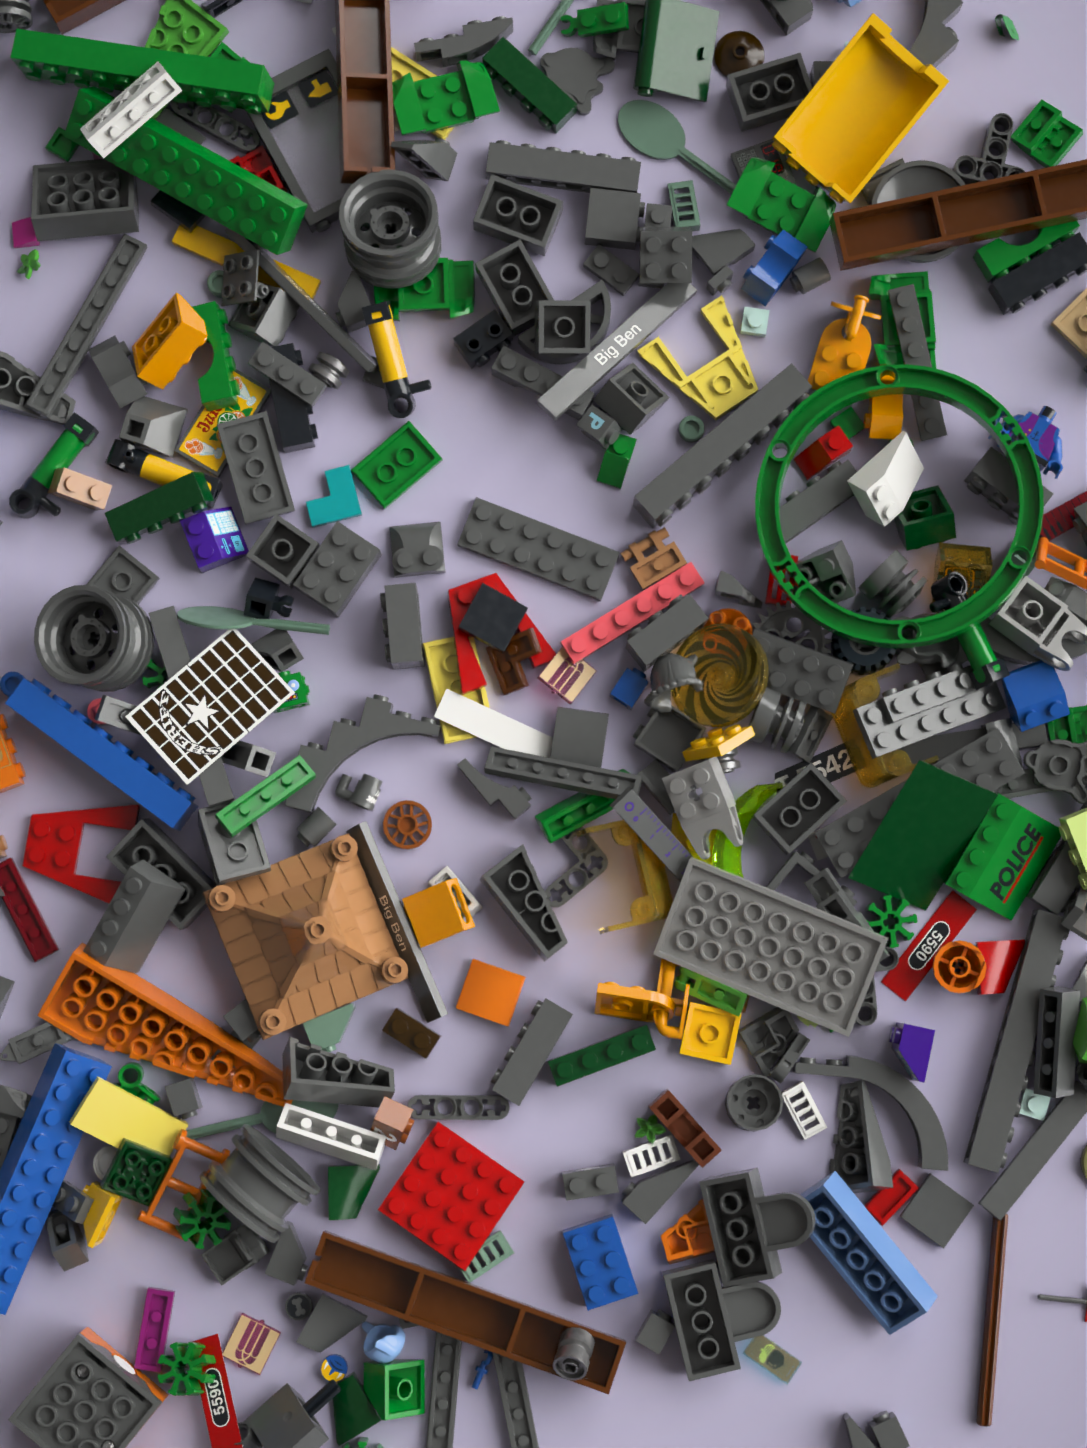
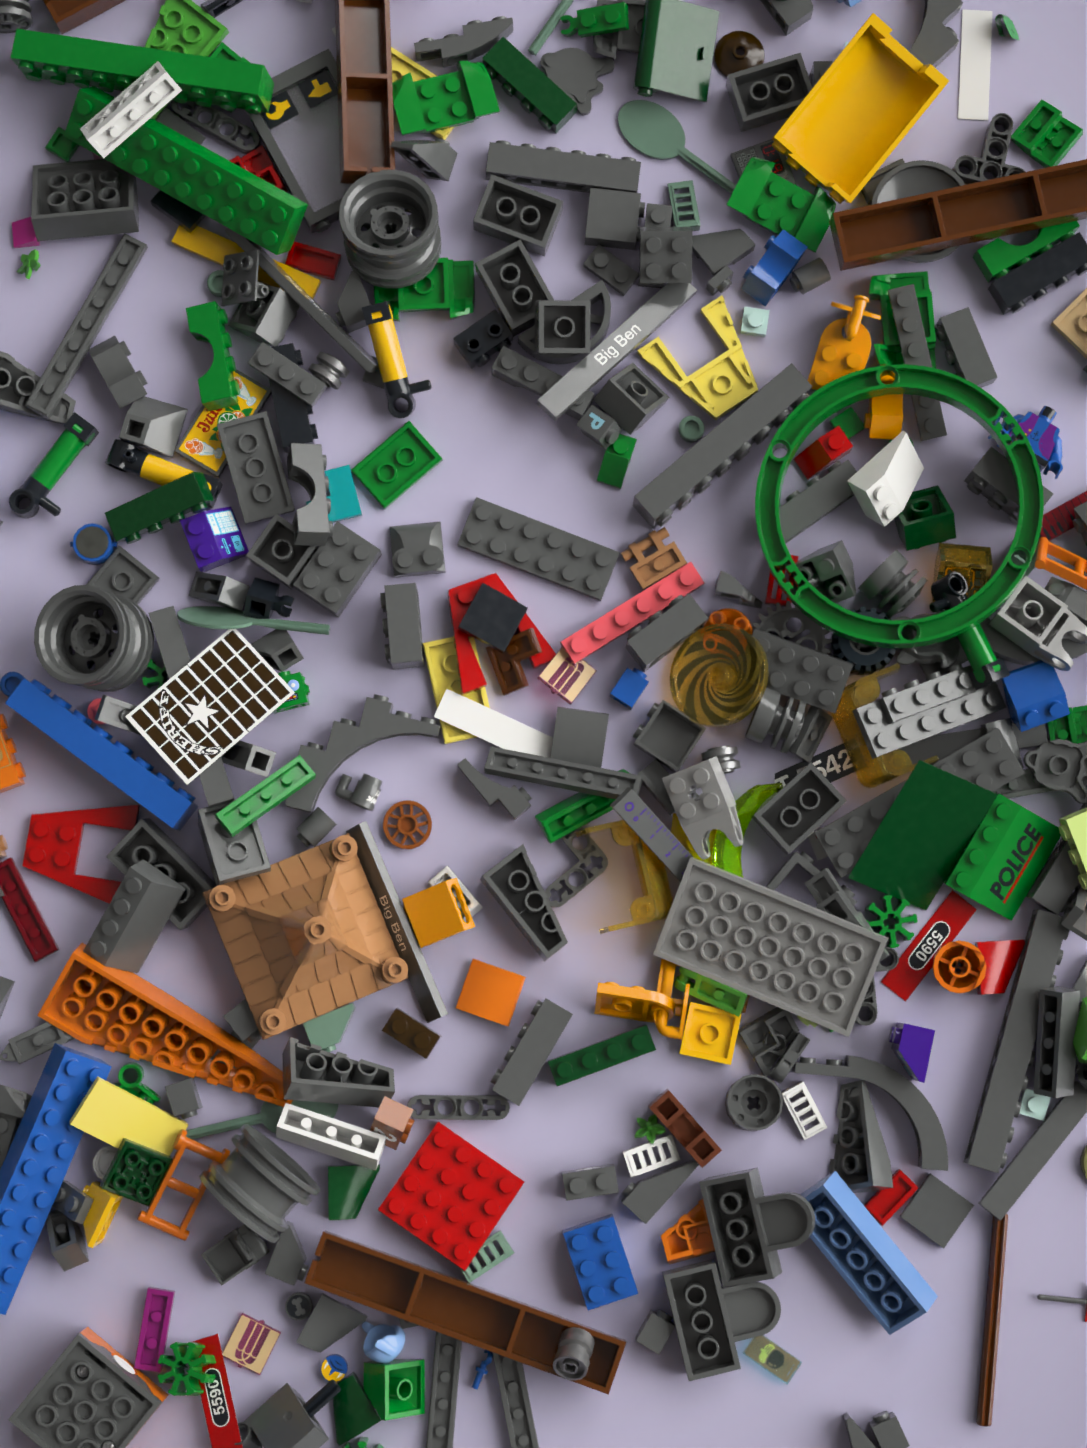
piece [48,467,112,511] -> none
light orange slope [132,293,207,390] -> none
green gear [173,1189,231,1249] -> none
dark grey hair [644,653,703,713] -> none
yellow plate [682,724,755,761] -> none
none -> piece [70,523,118,565]
none -> dark grey slope [188,571,250,610]
none -> red tile [285,241,341,281]
none -> arch [287,443,333,546]
none -> dark grey brick [935,307,997,388]
none -> white sticker [958,9,993,120]

